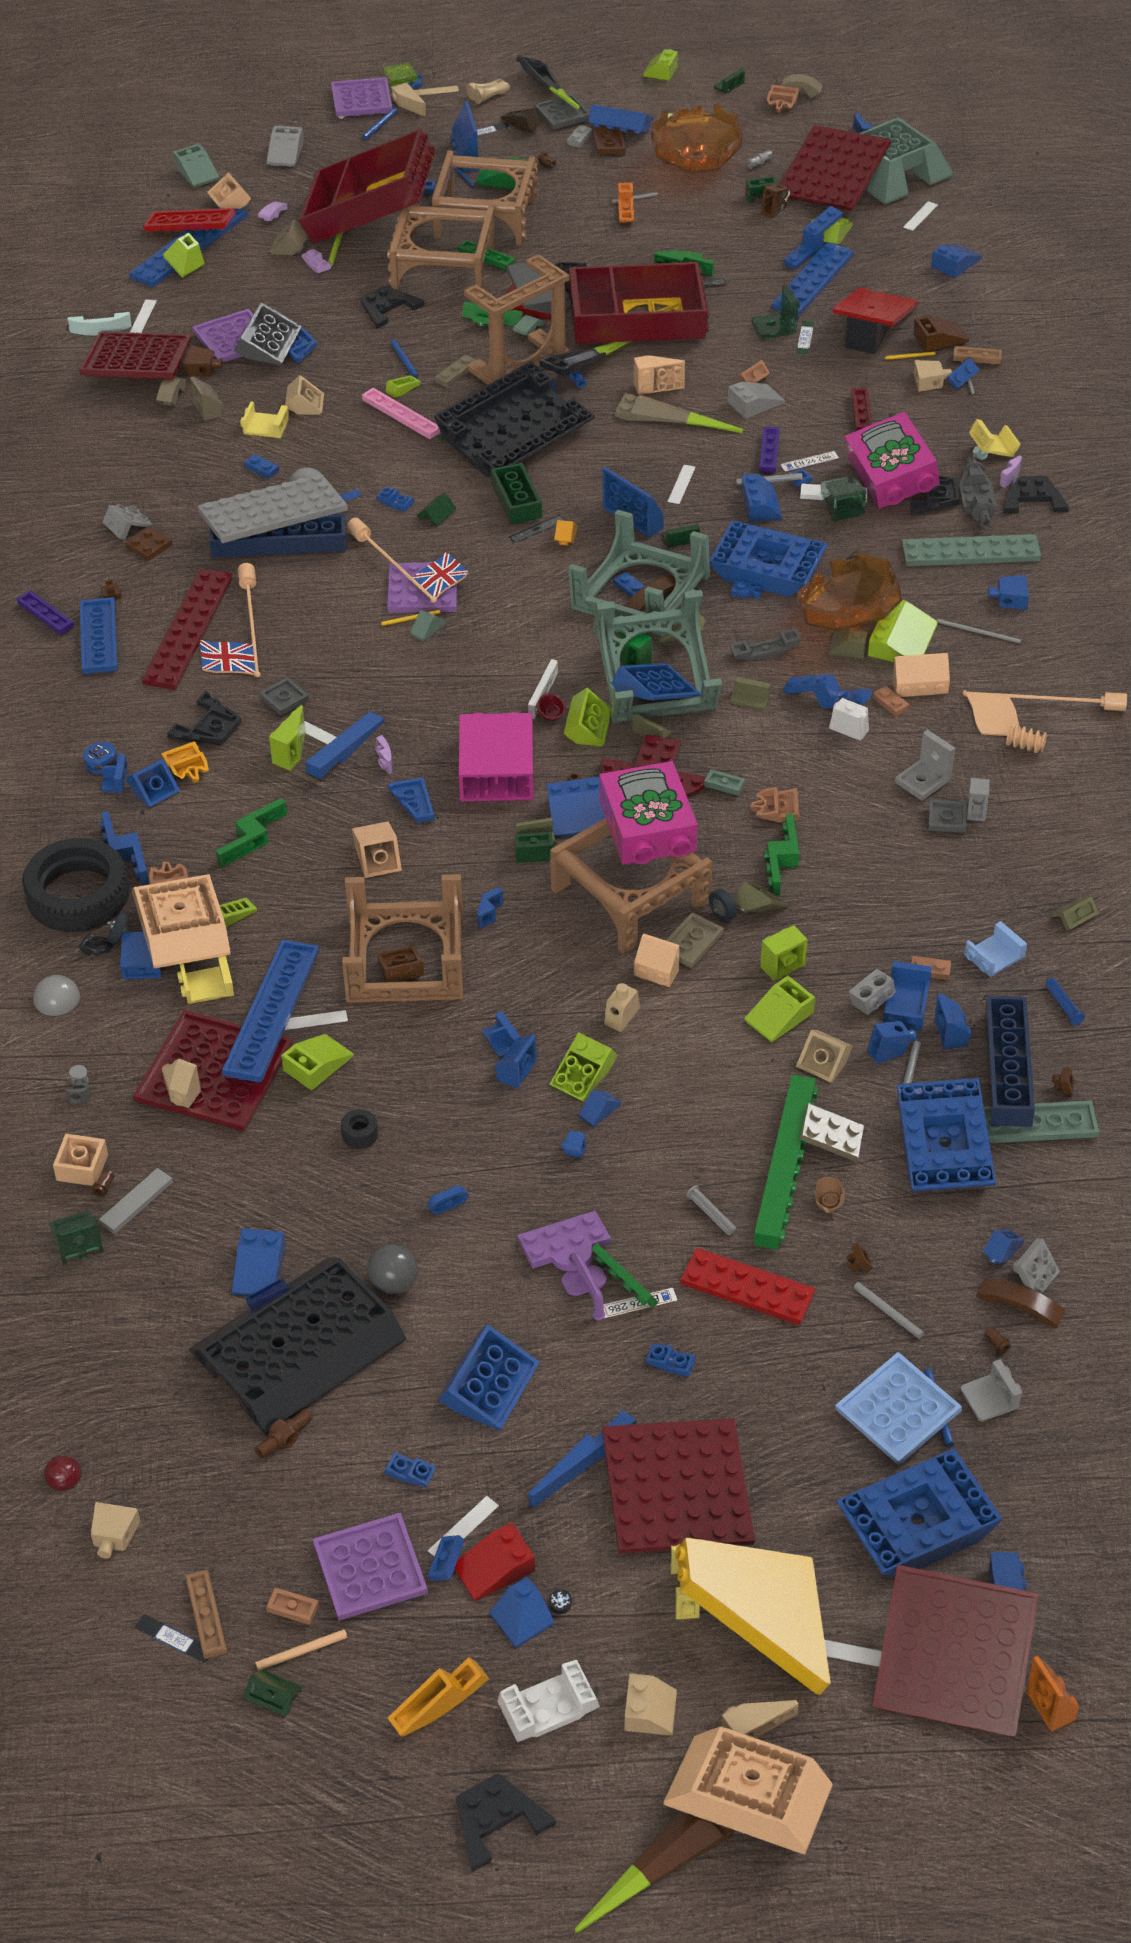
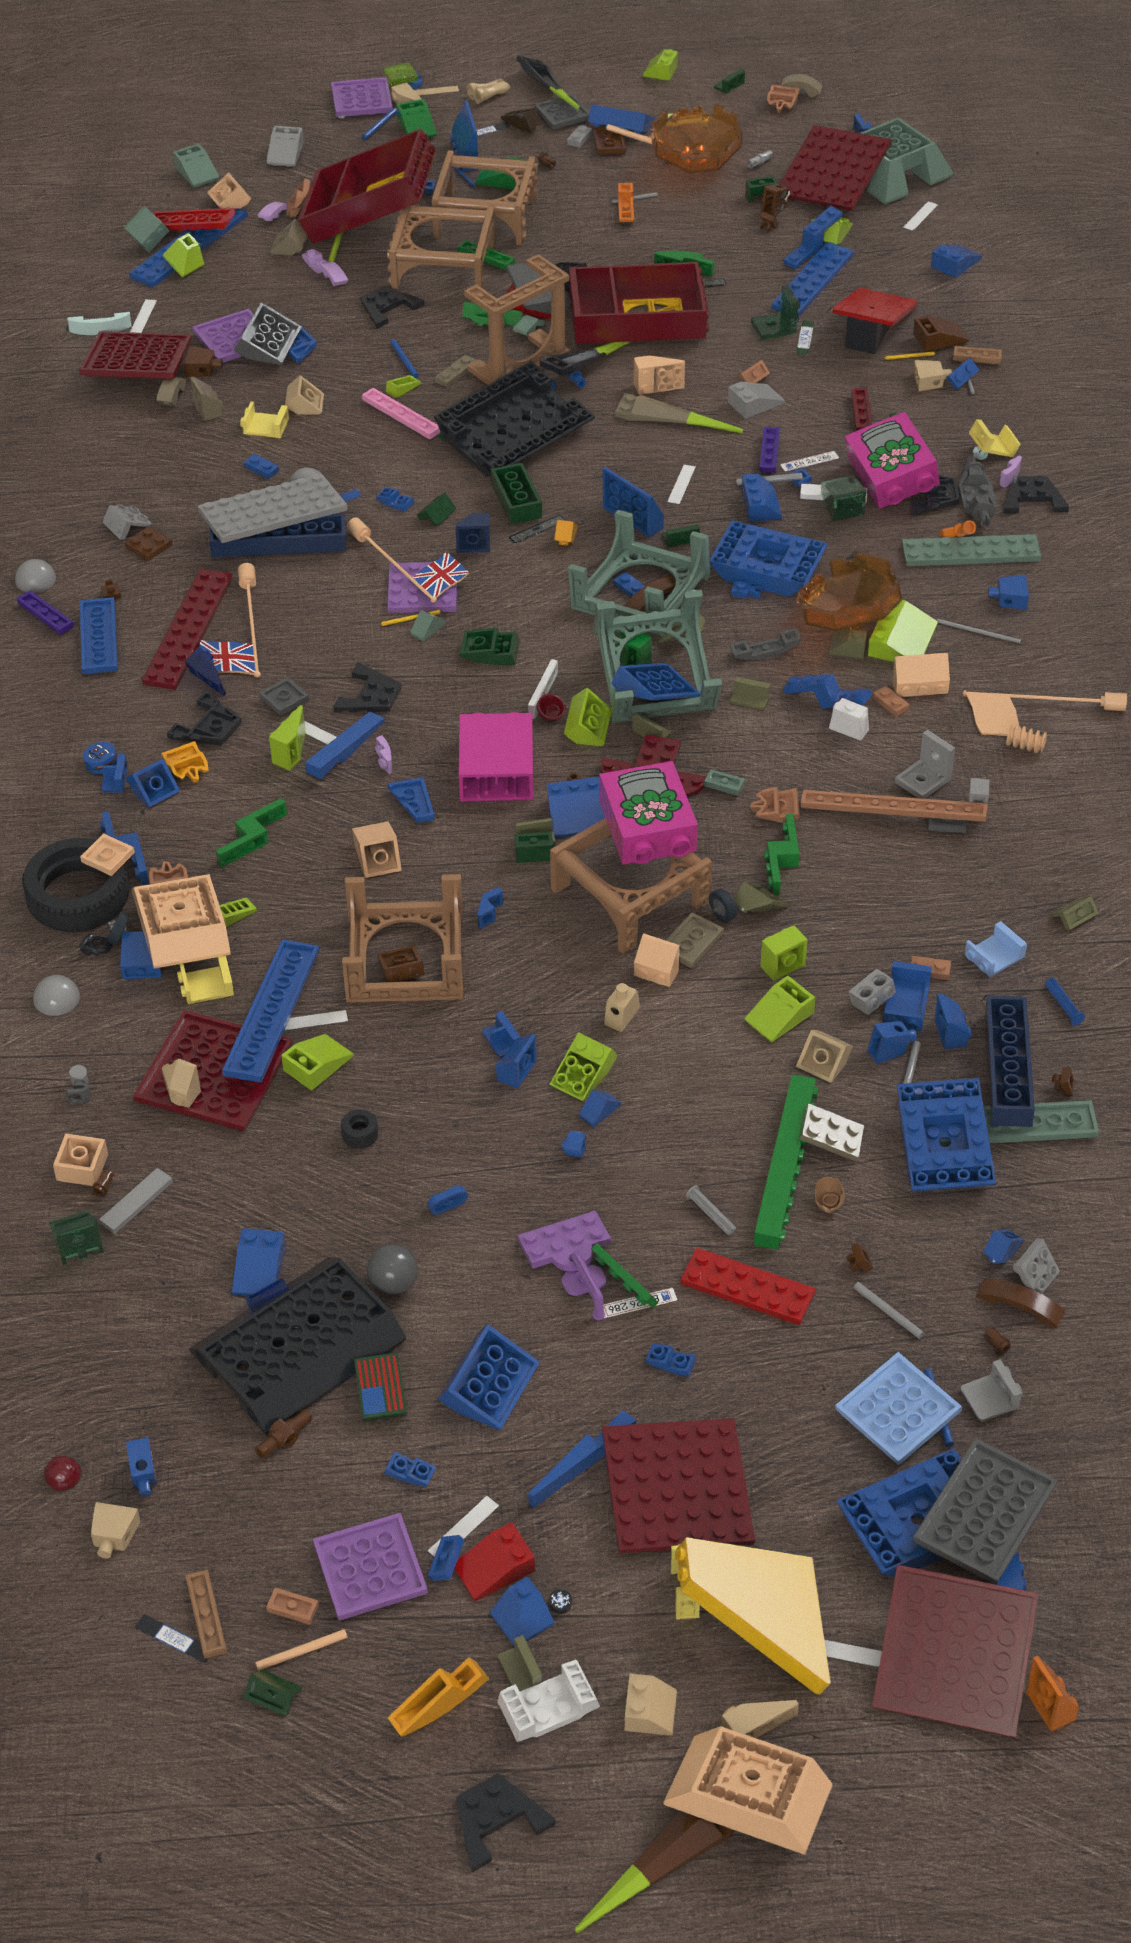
none -> light grey piece [15,559,56,593]
none -> light nougat plate [80,834,135,876]
none -> sand green slope [124,206,169,253]
none -> blue torso [126,1437,157,1496]
none -> clear blue slope [184,648,226,696]
none -> nougat plate [286,178,310,218]
none -> lavender slope [320,262,348,286]
none -> black wing [333,662,402,713]
none -> slope [354,1352,407,1422]
none -> green slope [396,99,437,138]
none -> dark blue slope [455,513,490,553]
none -> dark green slope [460,628,519,665]
none -> olive panel [498,1635,542,1692]
none -> light nougat bar [606,124,662,147]
none -> reddish brown tile [759,212,779,232]
none -> nougat plate [801,790,988,822]
none -> dark grey plate [913,1438,1058,1585]
none -> orange bar [939,521,976,538]

